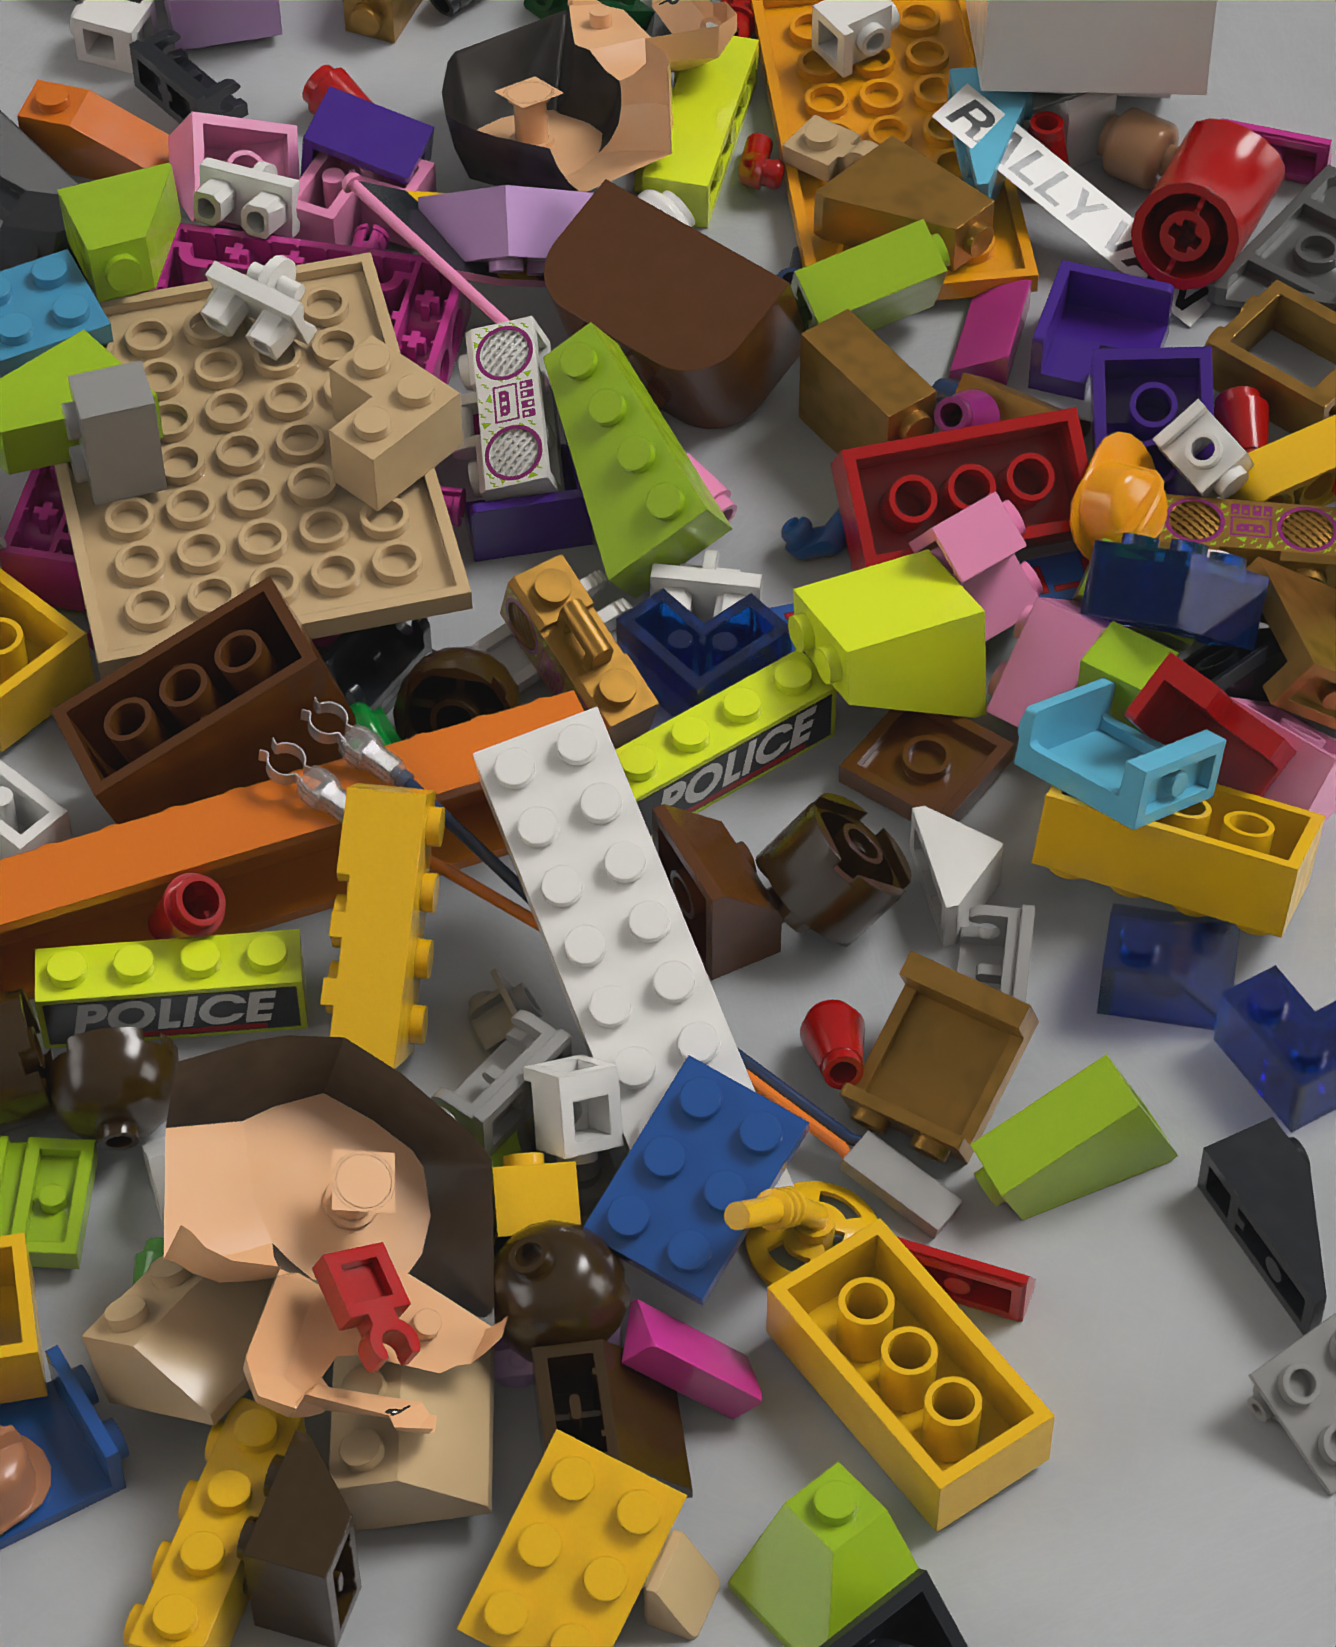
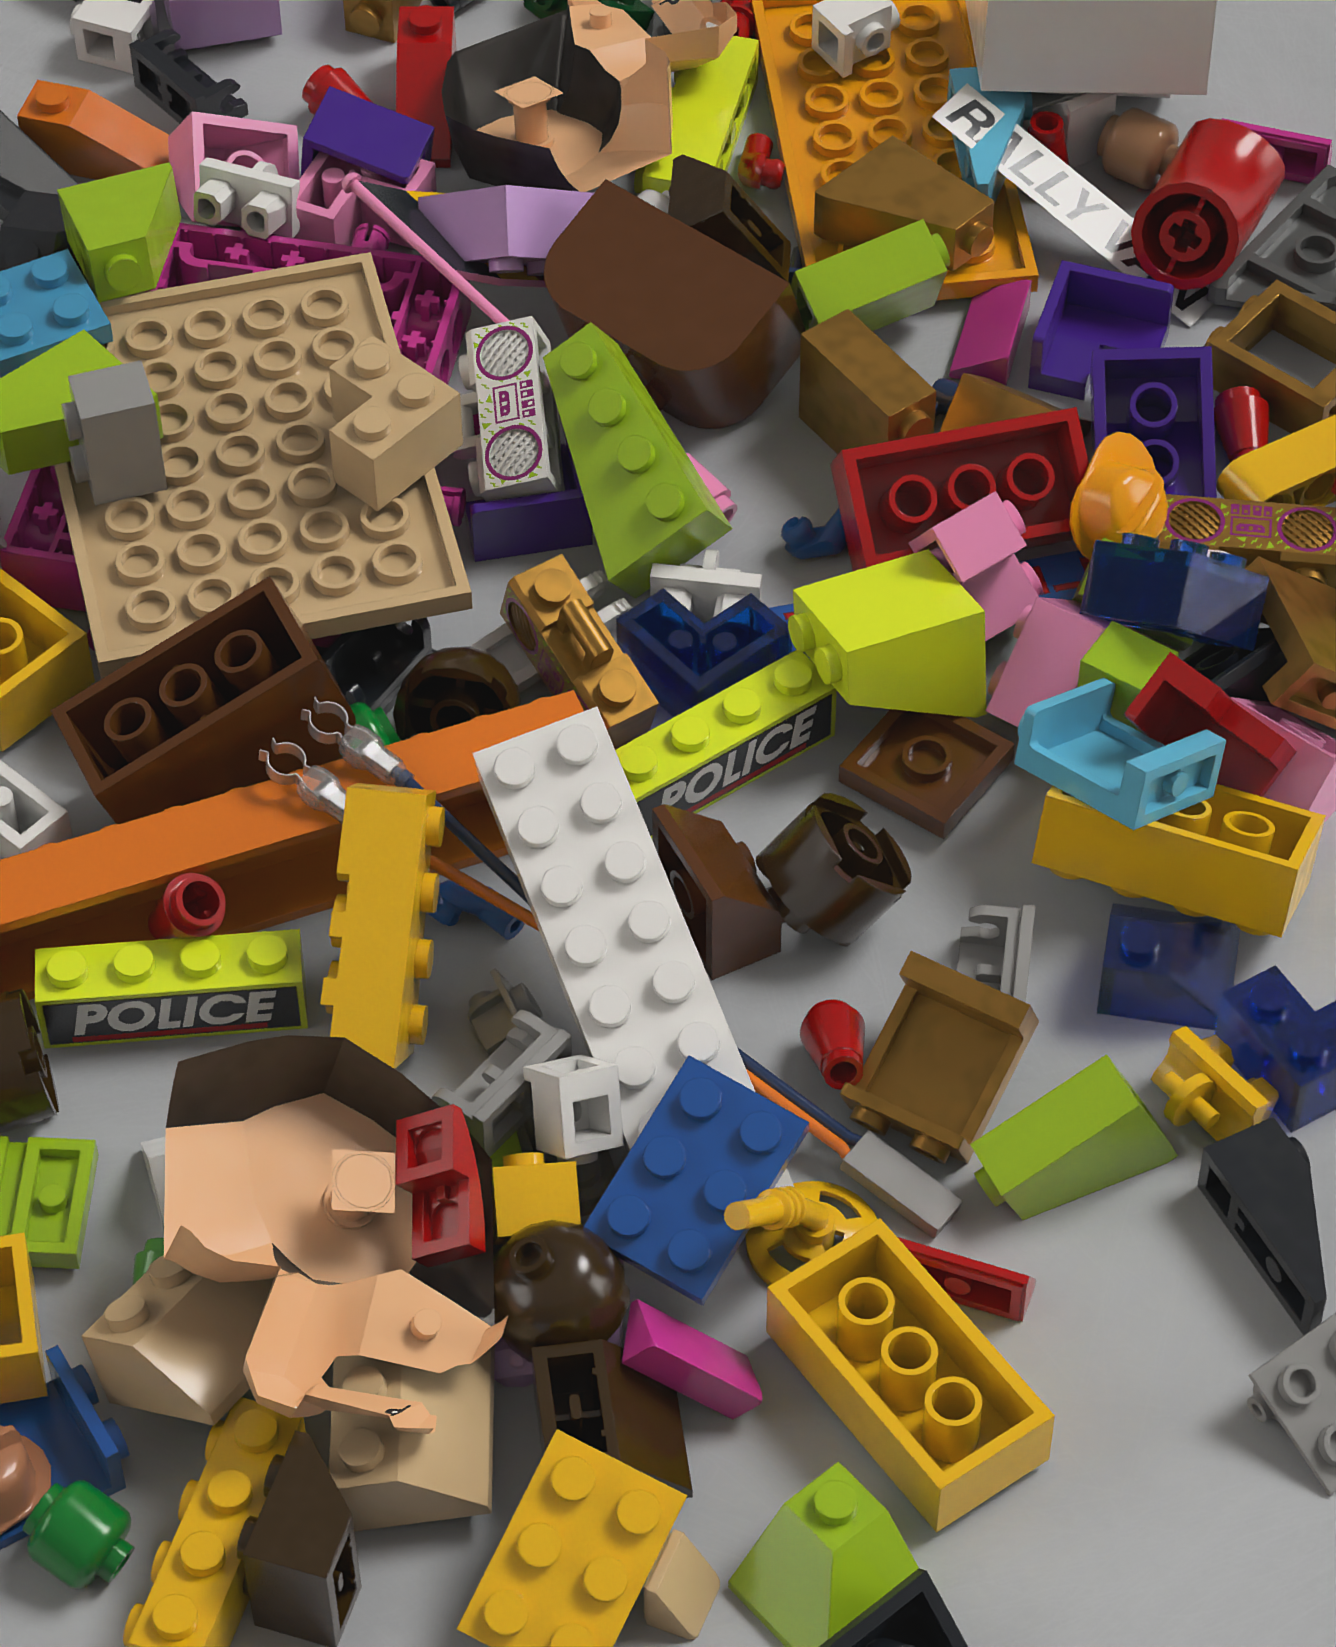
dark brown cylinder [43,1027,179,1151] -> none
white hips [200,255,317,360] -> none
red plate [312,1242,421,1373] -> none
tan plate [782,115,879,182] -> none
white slope [910,806,1004,947] -> none
magenta cone [934,389,1000,431] -> none
white brick [1153,399,1254,499] -> none
none -> green head [22,1480,135,1590]
none -> red slope [396,5,457,168]
none -> red slope [396,1104,486,1268]
none -> blue arm [428,880,525,940]
none -> dark brown slope [668,154,791,282]
none -> yellow hips [1150,1026,1279,1141]

